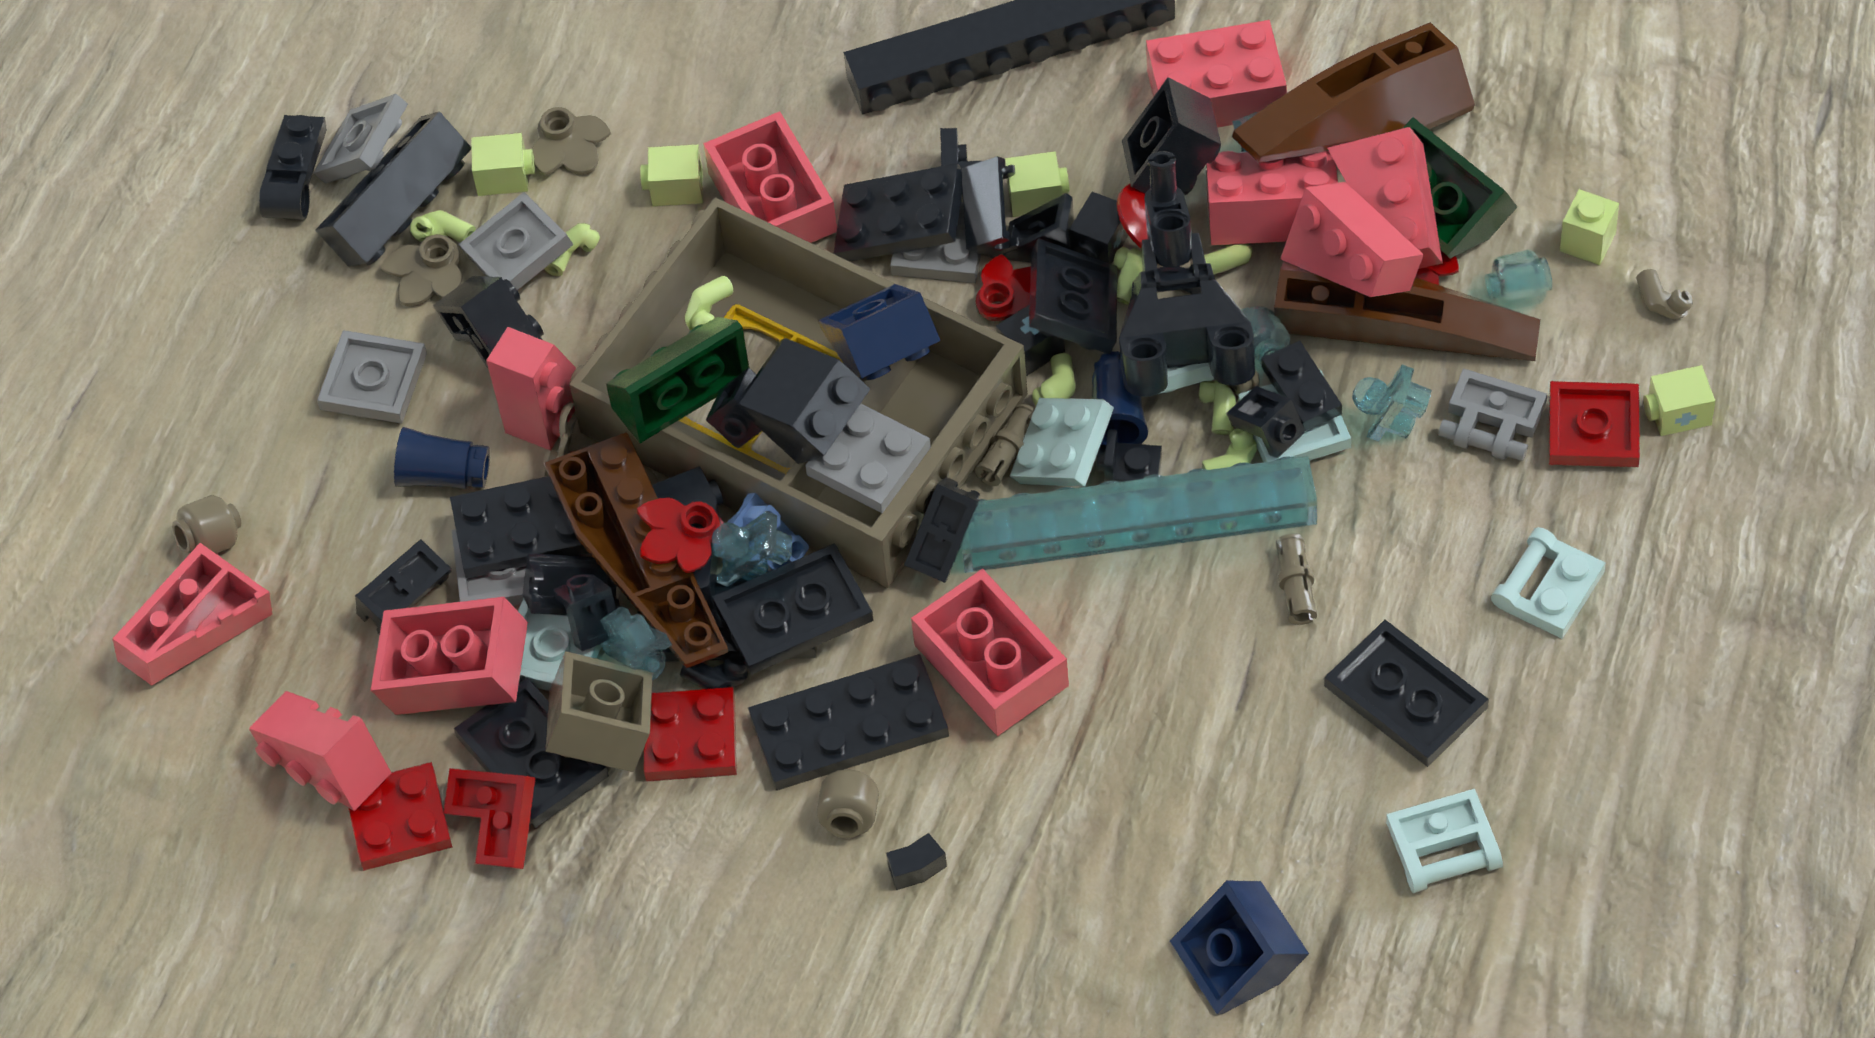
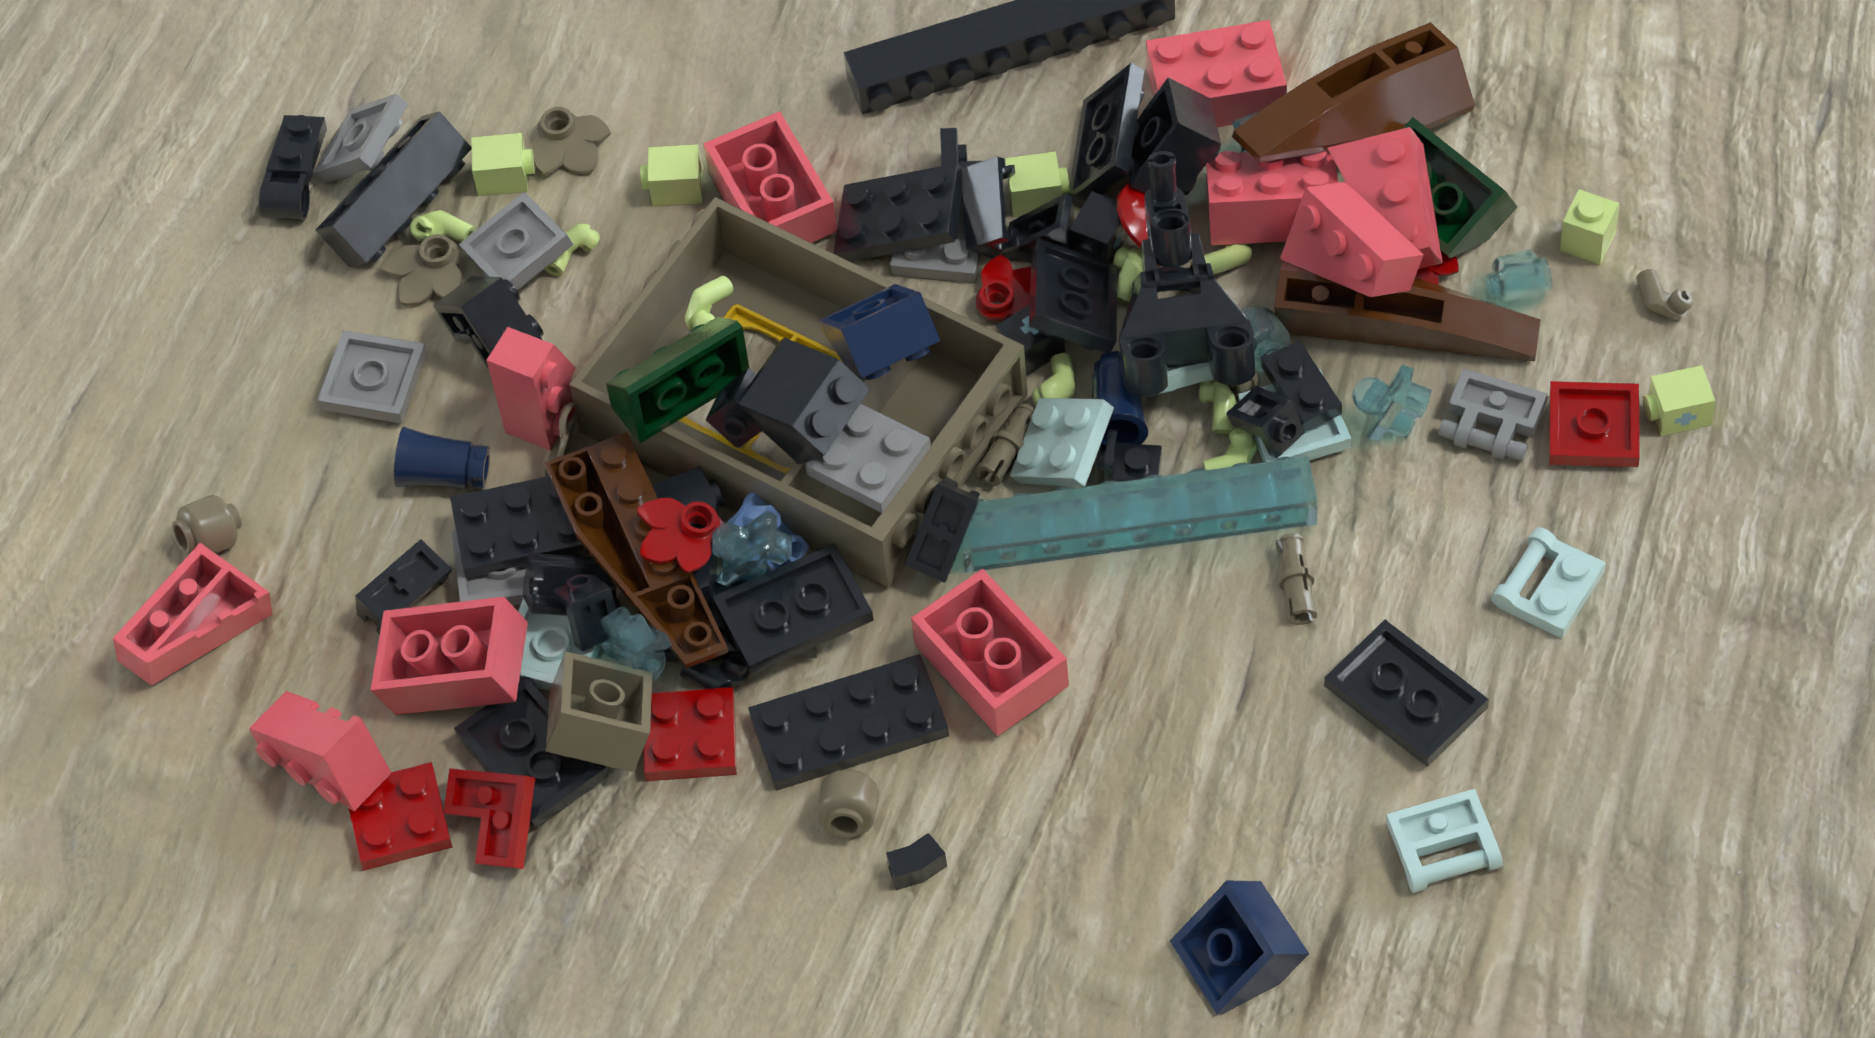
none -> black plate [1068,63,1145,208]

